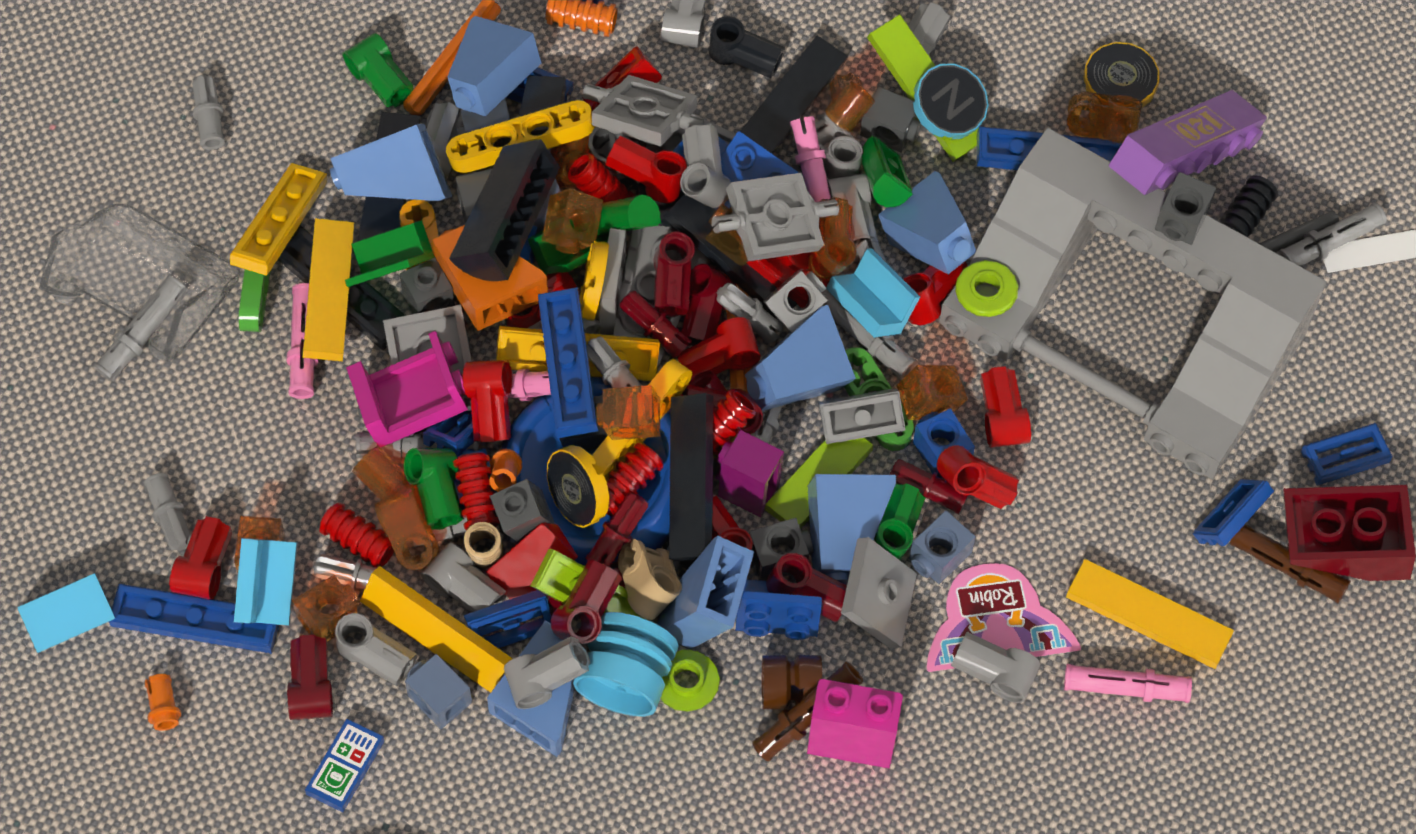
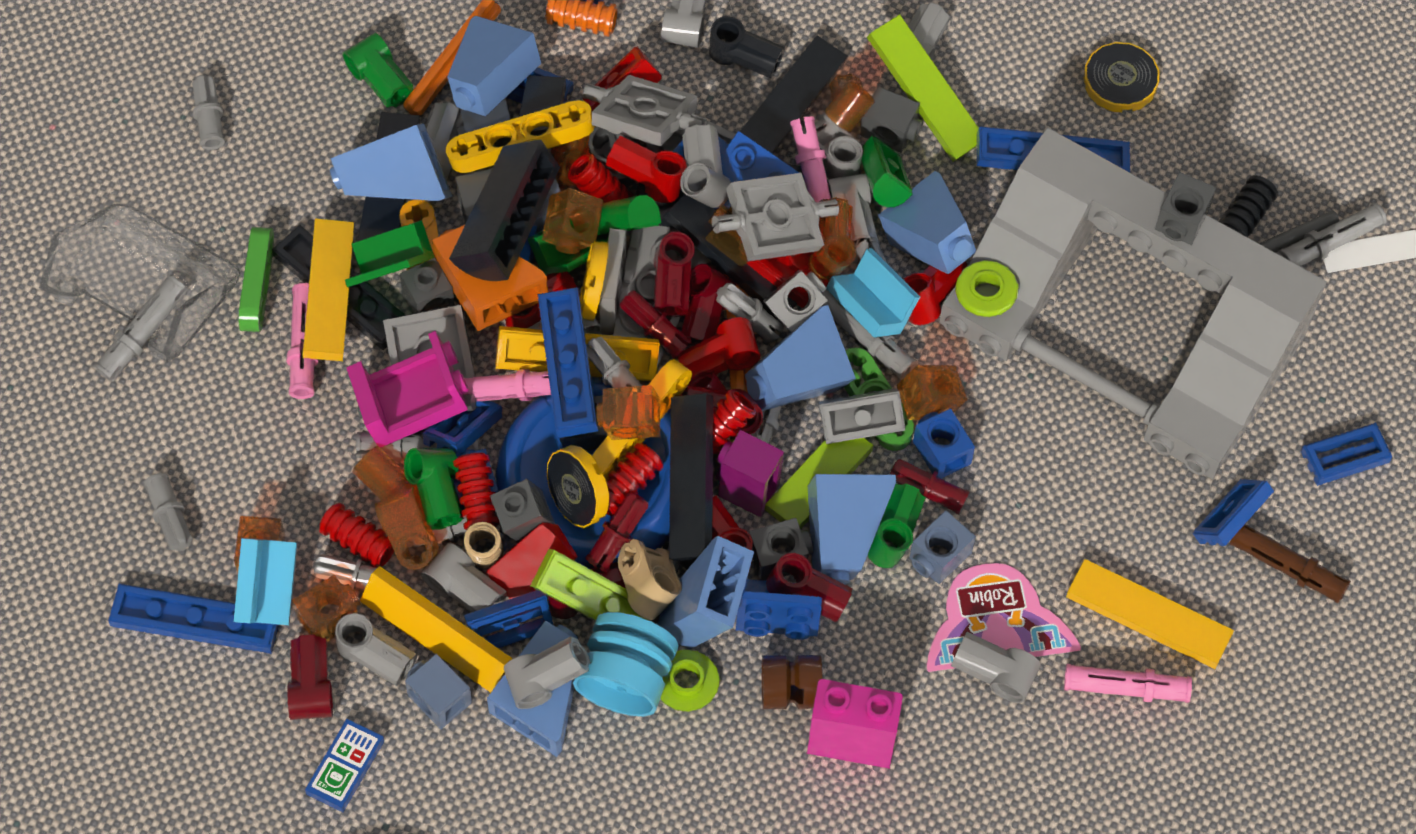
medium azure panel [17,573,115,653] -> none
orange pin [144,674,181,731] -> none
red piece [169,516,232,600] -> none
yellow tile [230,163,327,276] -> none
red piece [463,360,513,442] -> none
orange pin [489,449,523,492] -> none
dark red piece [551,559,623,644] -> none
reddish brown pin [752,661,863,762] -> none
light grey plate [841,537,917,649] -> none
black tile [913,63,989,139] -> none
red piece [937,445,1019,509] -> none
red piece [980,366,1031,448] -> none
clear orange piece [1067,91,1143,143] -> none
medium lavender brick [1108,90,1267,195] -> none
dark red slope [1283,485,1416,581] -> none

